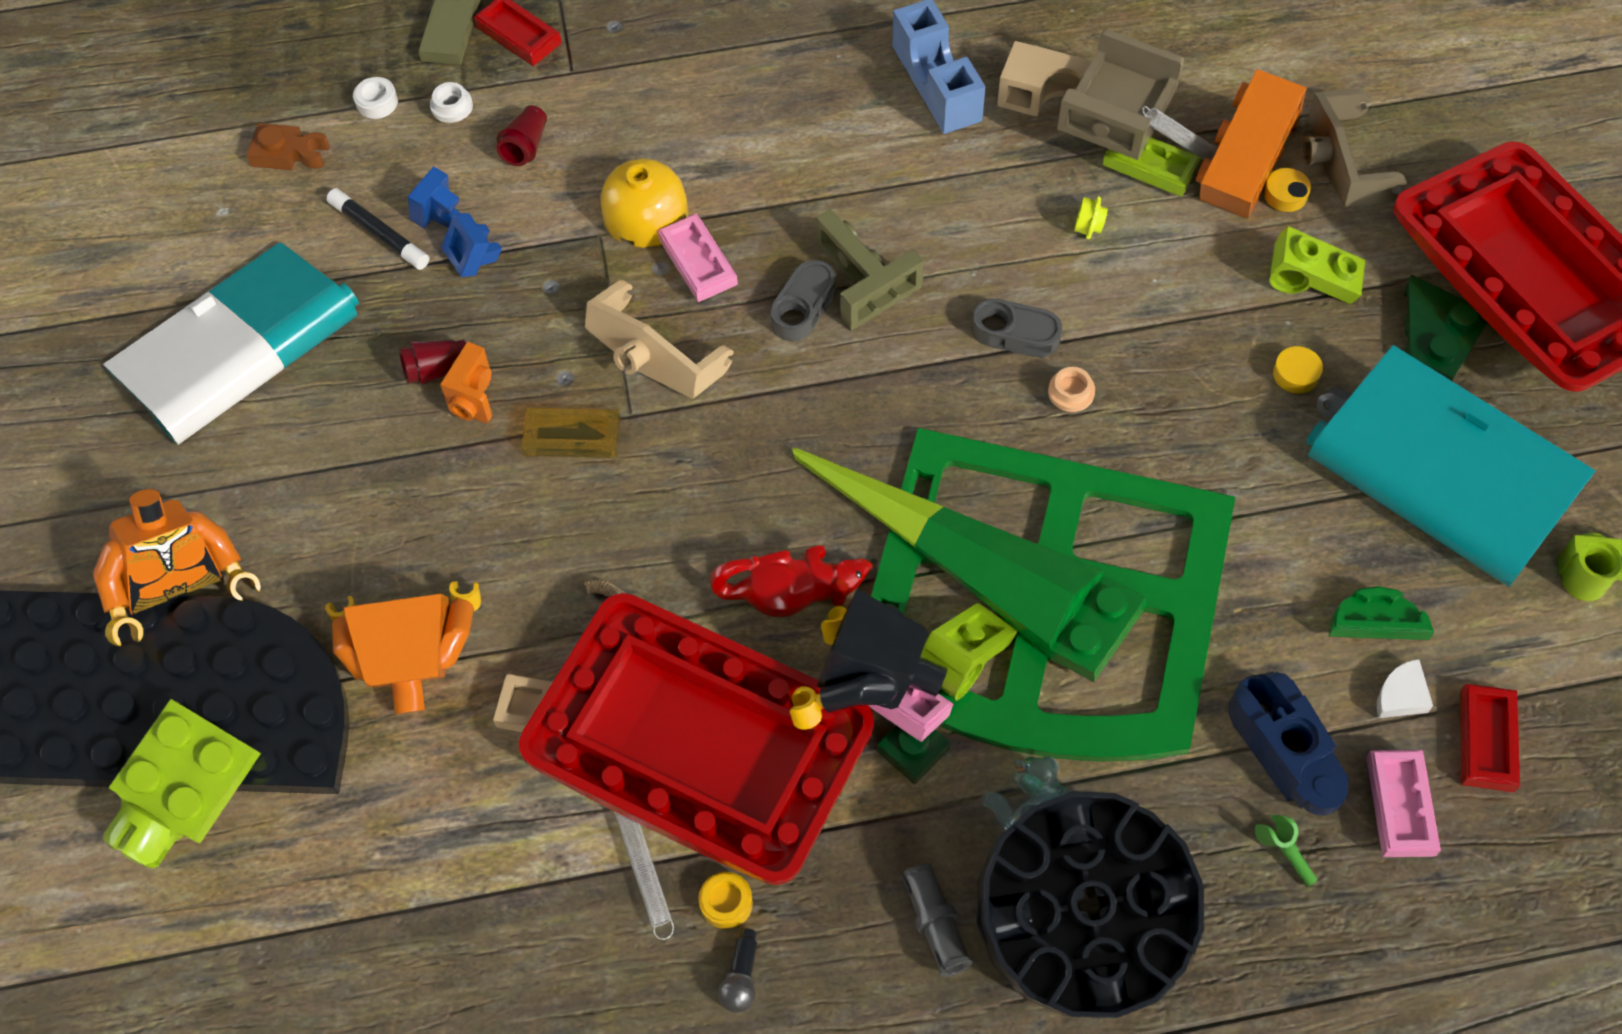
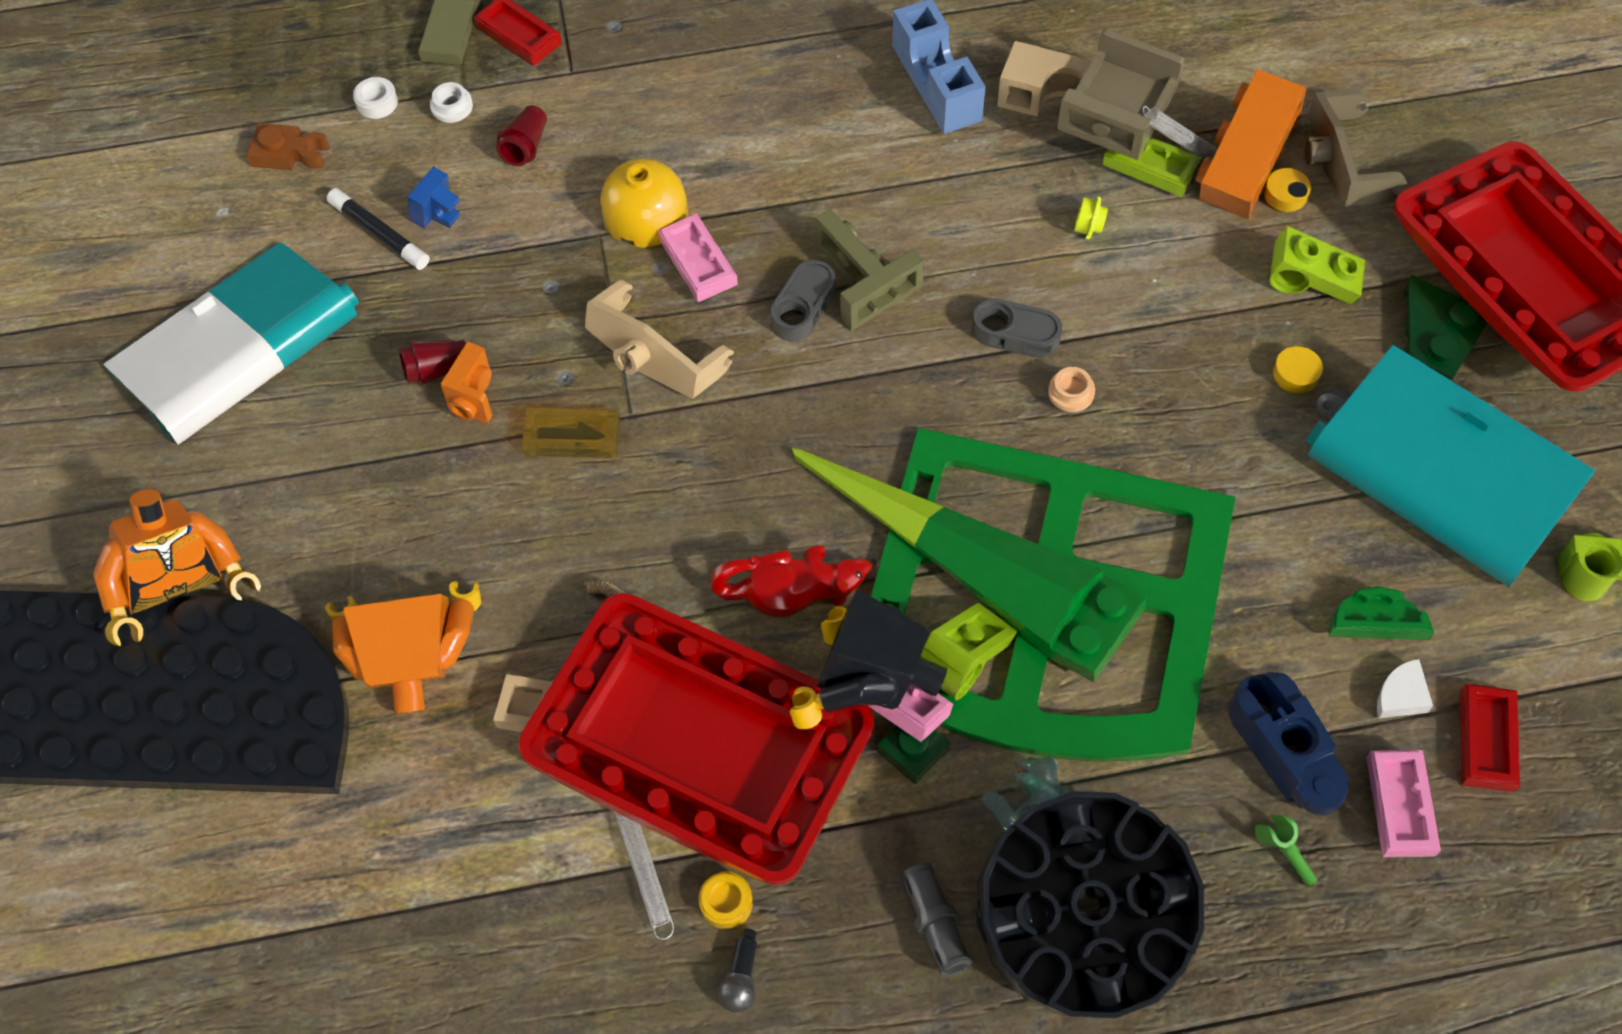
lime plate [103,699,261,869] -> none
blue tile [441,213,502,277] -> none

